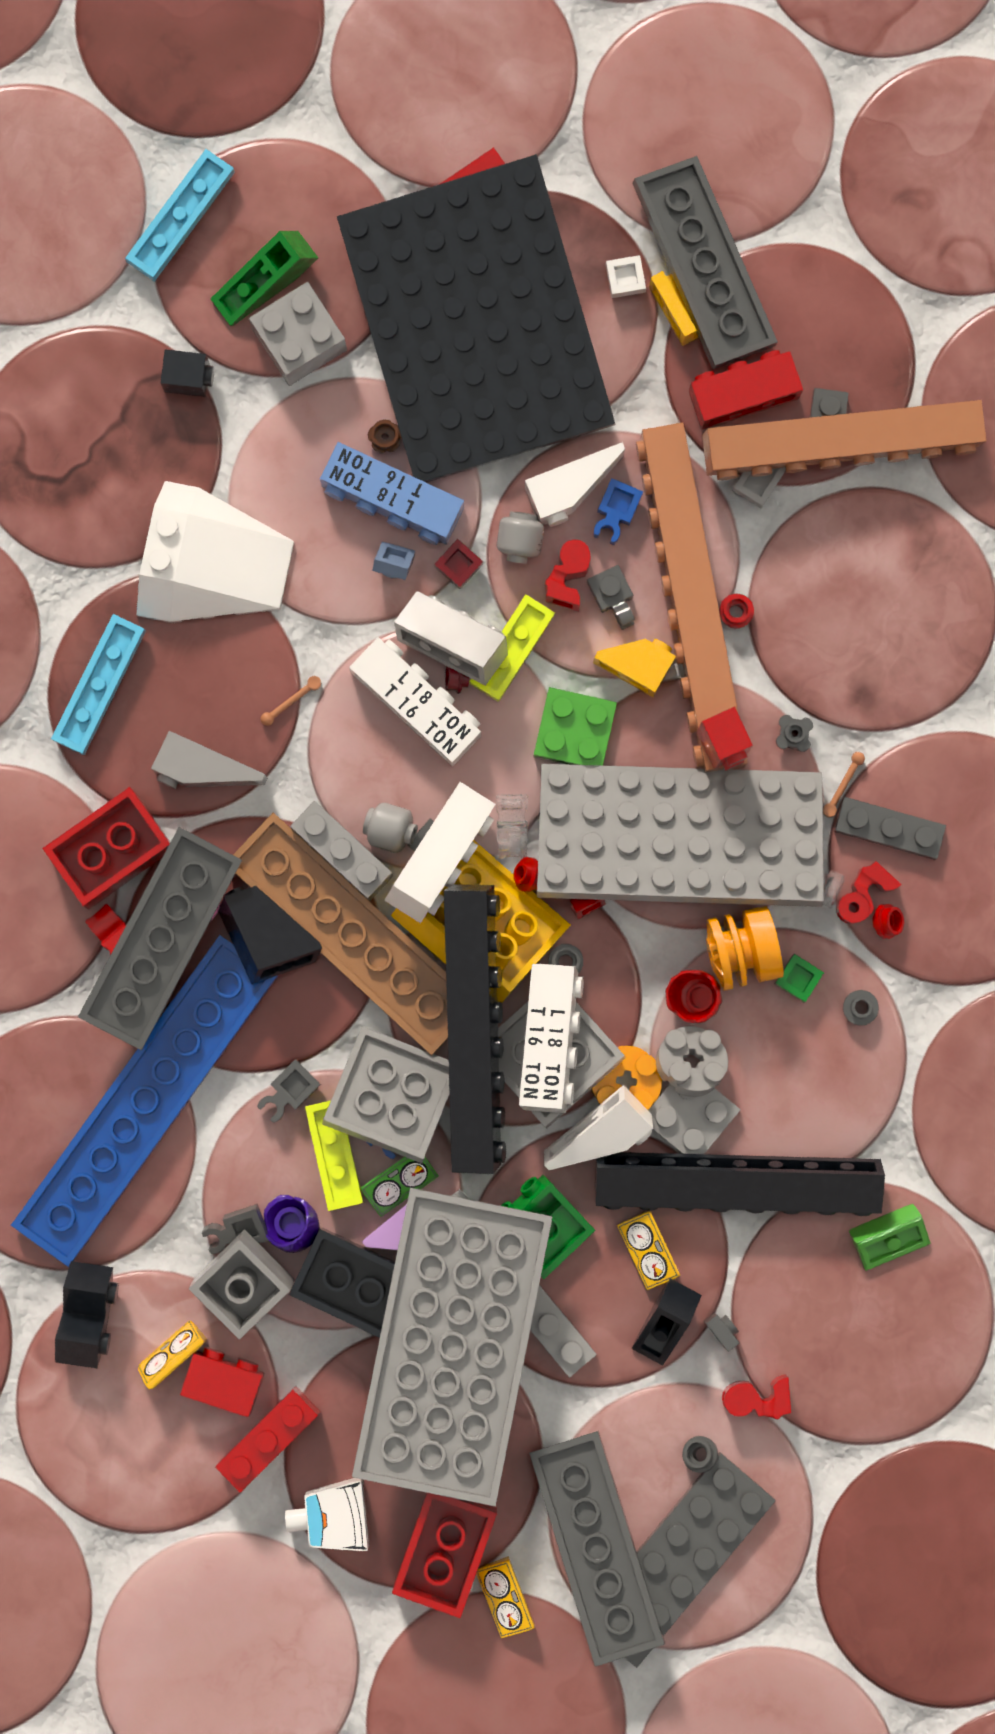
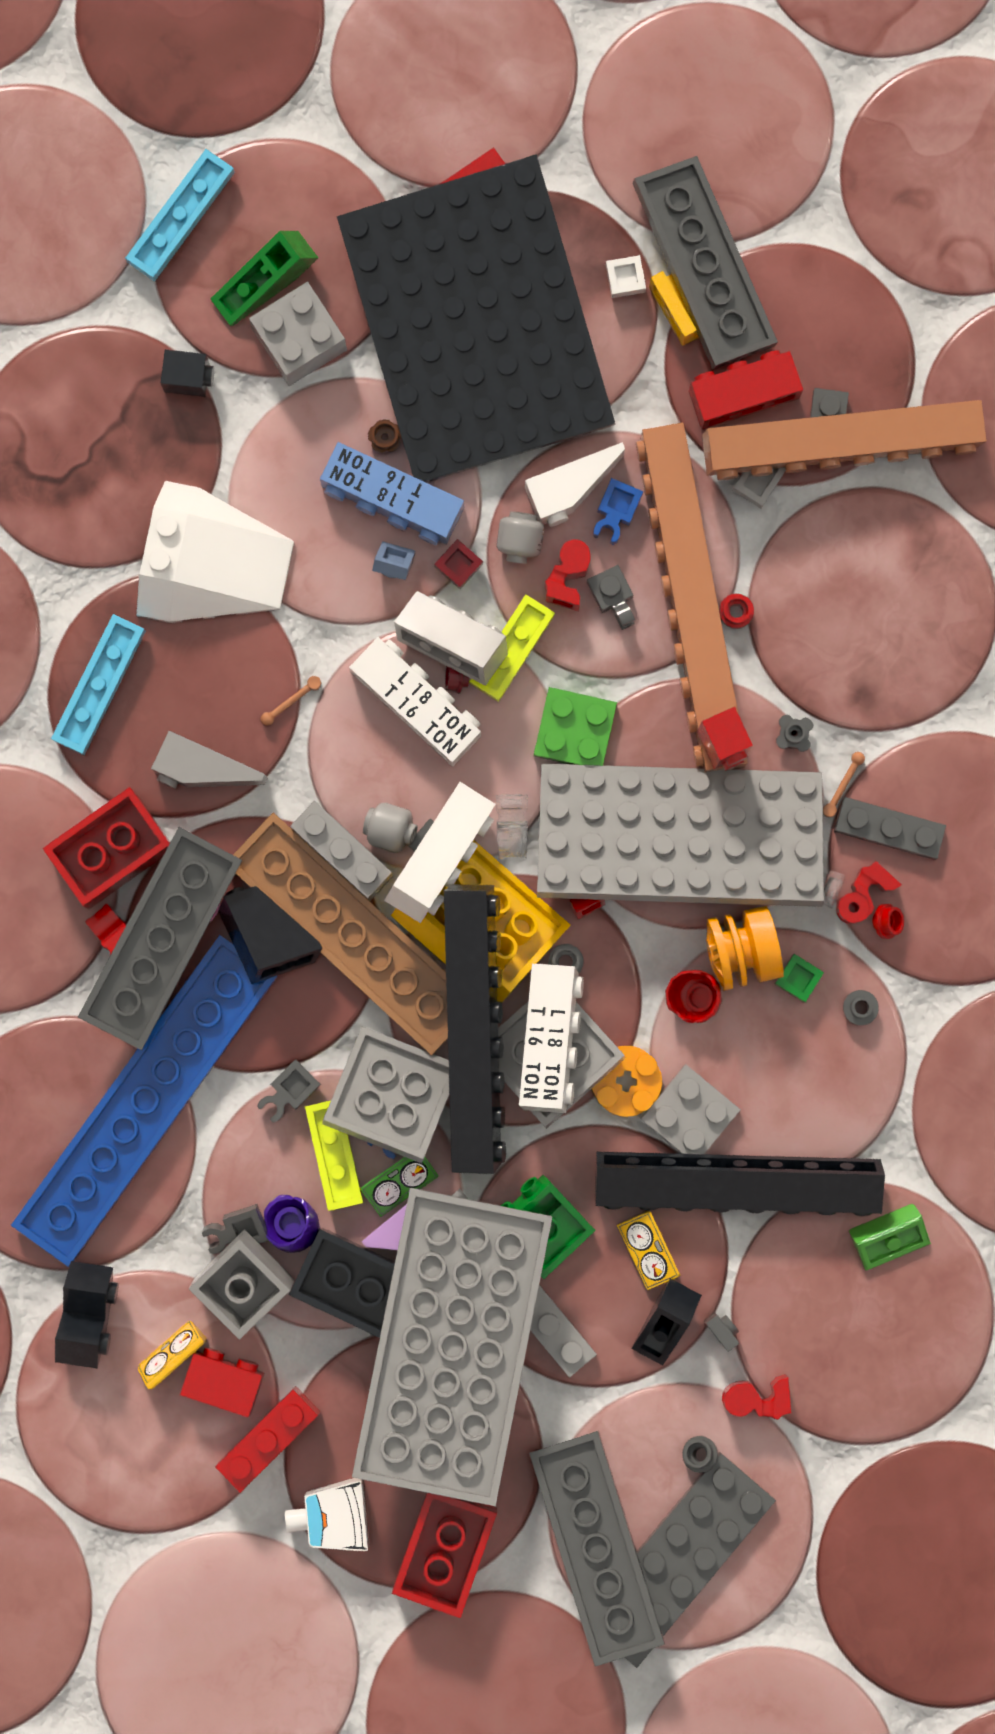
slope [476,1556,535,1638] -> none
red plate [513,857,538,892] -> none
white slope [544,1085,653,1170] -> none
yellow slope [593,639,676,697] -> none
light grey plate [656,1026,728,1097] -> none

